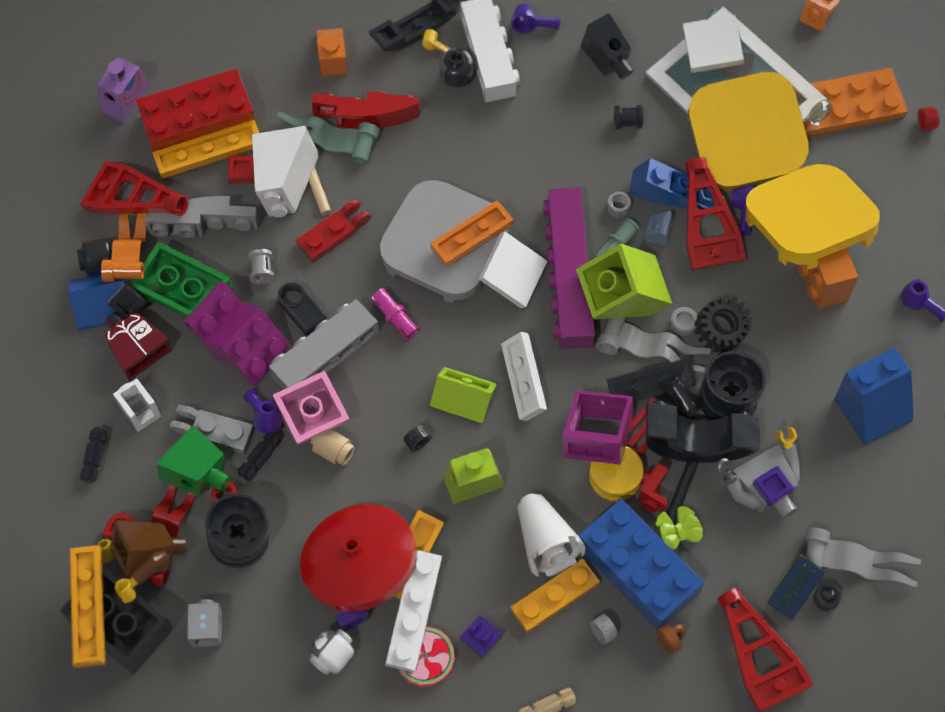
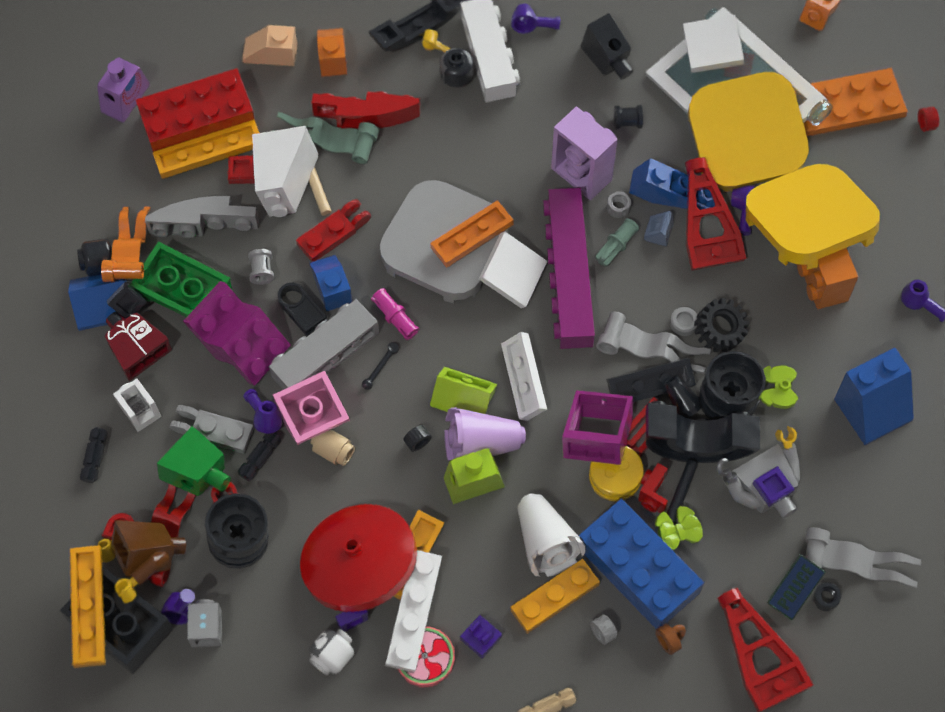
red plate [80,161,189,216] -> none
lime slope [576,243,673,319] -> none
none -> dark purple bar [161,589,195,625]
none -> light nougat slope [242,25,297,66]
none -> blue slope [309,255,352,312]
none -> black hinge [362,342,399,390]
none -> lavender cone [444,408,526,460]
none -> lavender brick [551,106,617,201]
none -> lime piece [760,365,798,409]

